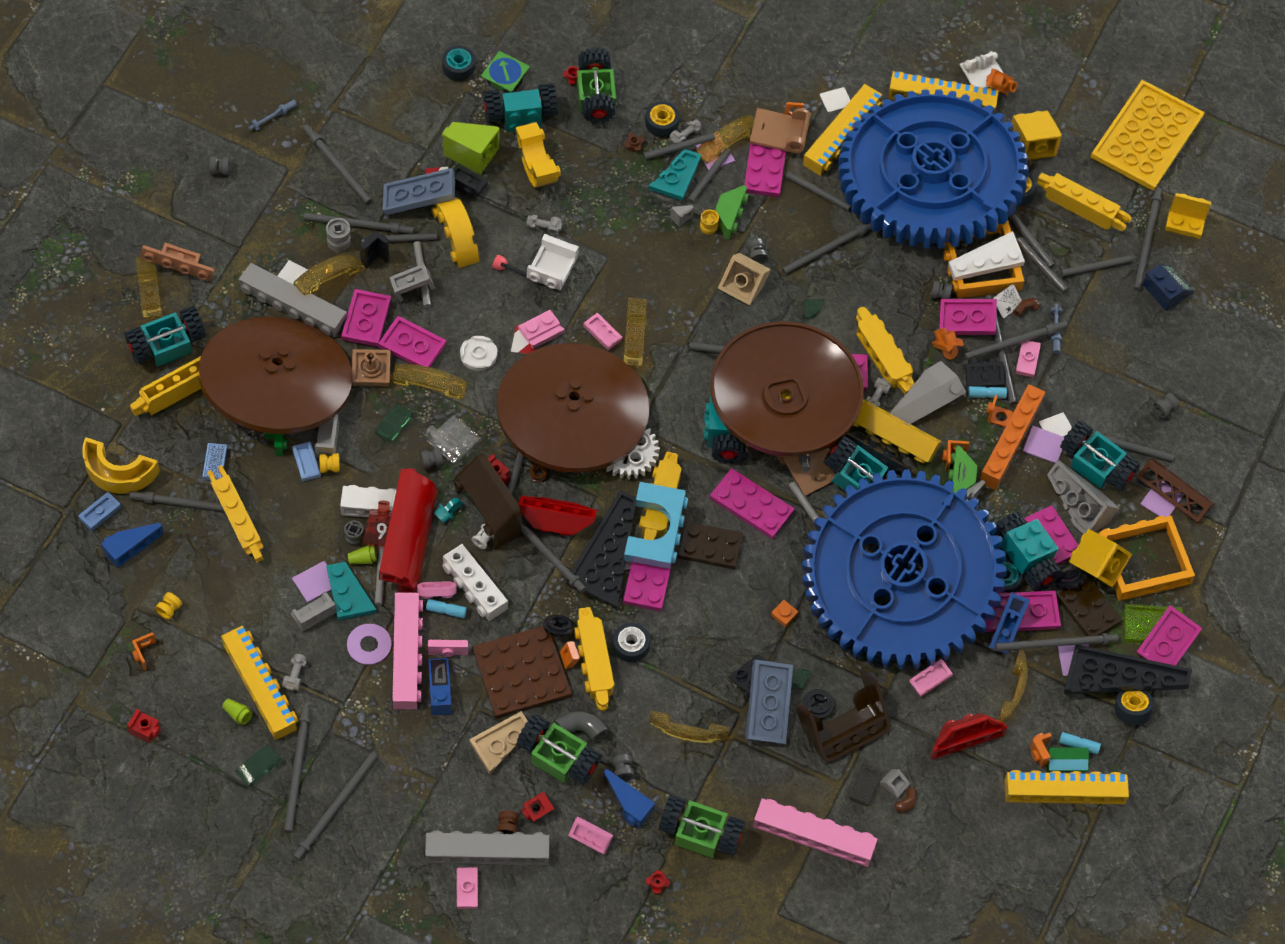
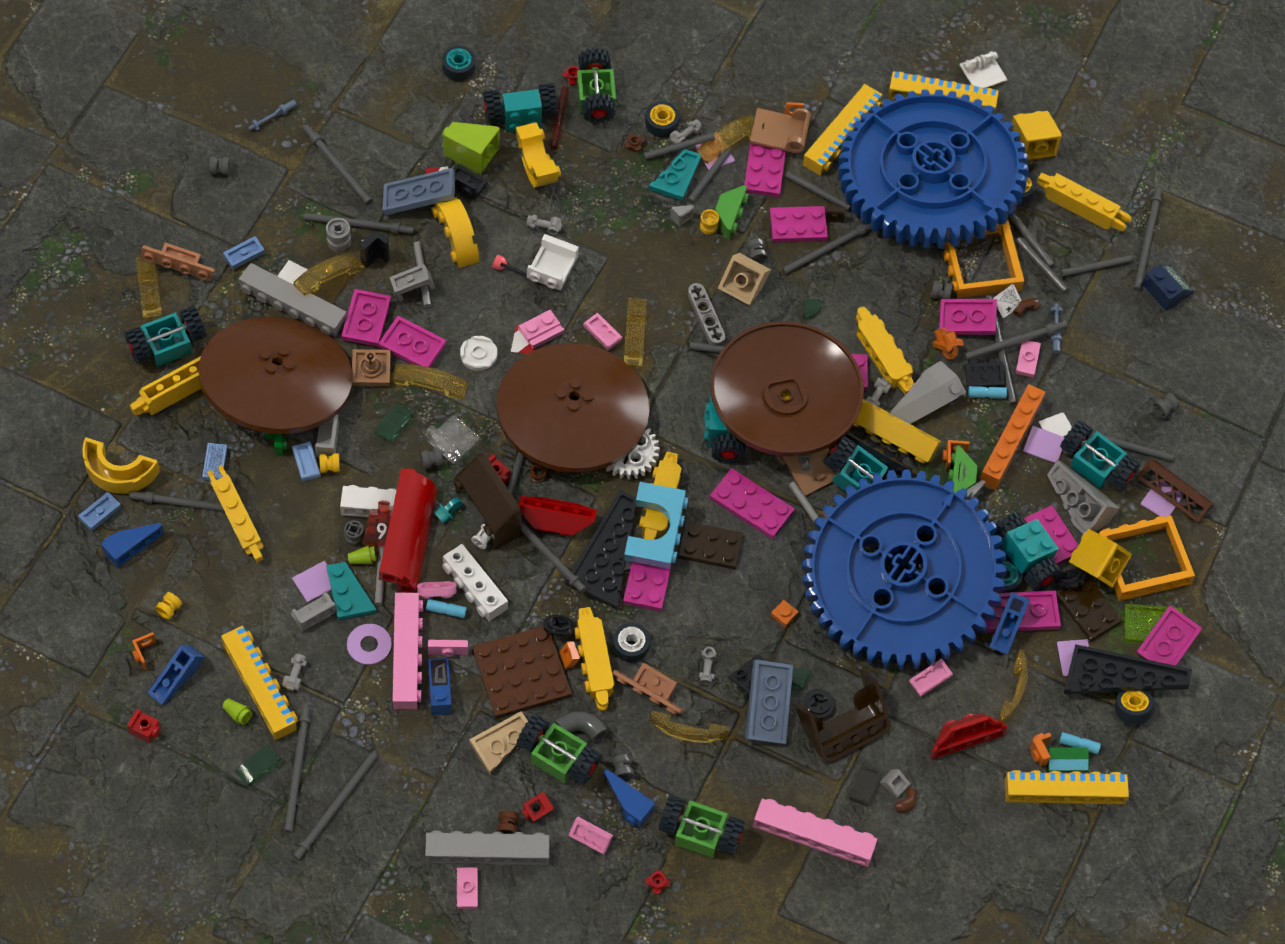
dark grey bar [363,232,437,243] -> none
piece [481,51,530,92] -> none
white sticker [820,87,850,112] -> none
white wing [948,231,1025,281] -> none
orange hips [986,68,1018,95] -> none
orange bracket [986,395,1013,427] -> none
dark grey bar [994,633,1119,651] -> none
yellow plate [1090,80,1205,191] -> none
yellow bracket [1165,193,1211,239] -> none
none -> blue slope [148,645,205,705]
none -> medium blue plate [223,236,265,270]
none -> clear red bar [550,86,569,149]
none -> nougat bracket [613,663,685,715]
none -> light grey beam [688,283,725,346]
none -> light grey bar [699,647,717,685]
none -> dark pink plate [769,206,828,243]
none -> dark brown tile [825,206,845,223]

